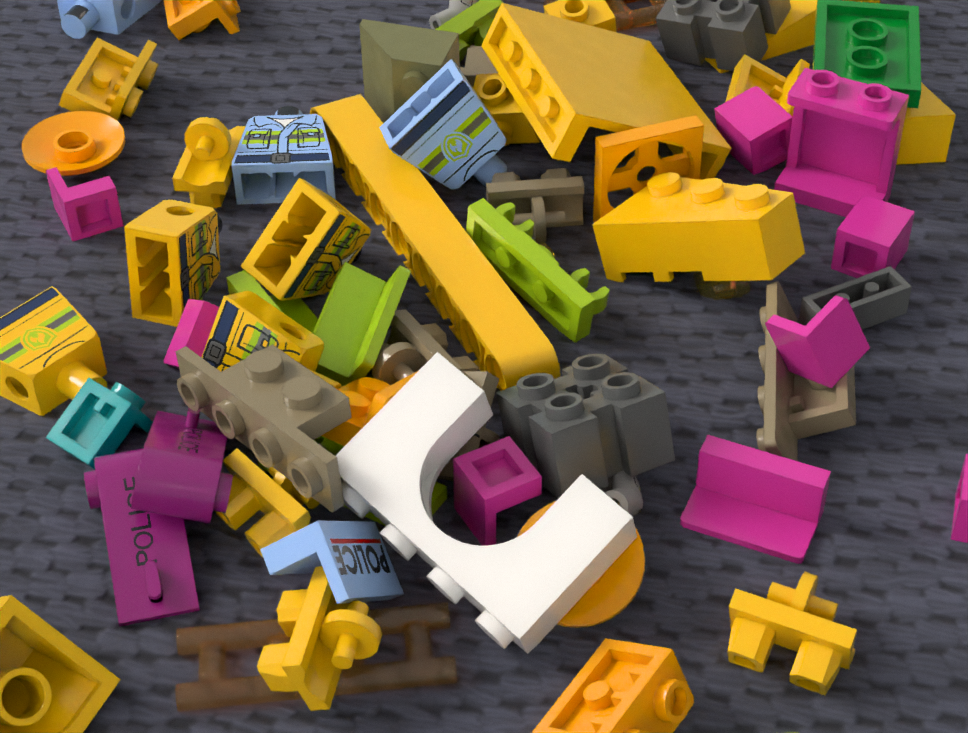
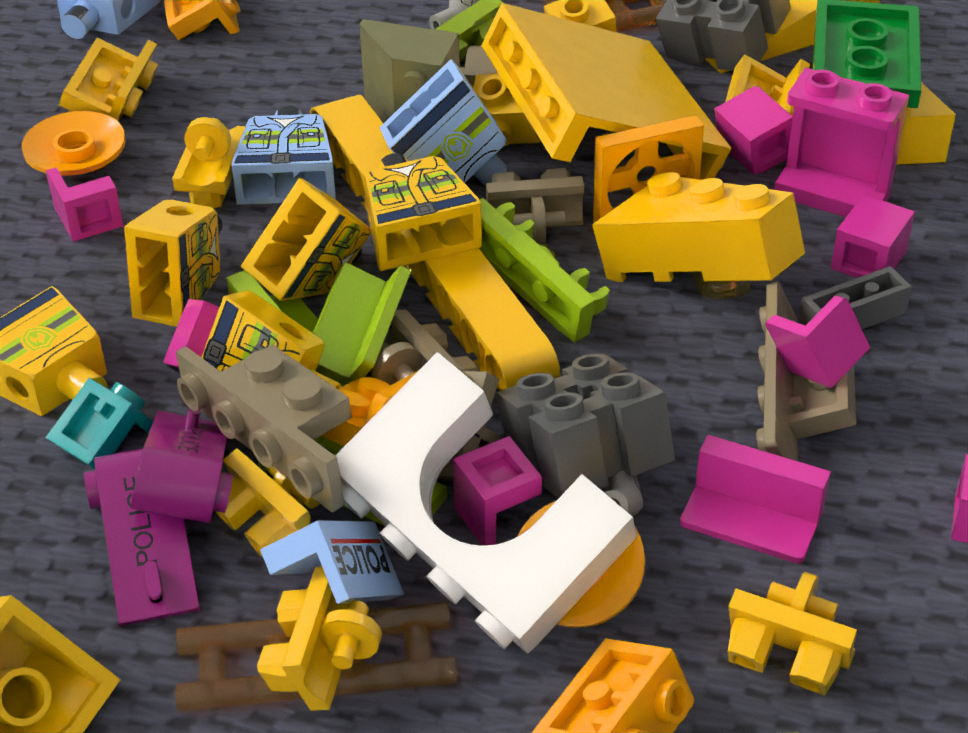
none -> yellow torso [364,153,482,271]

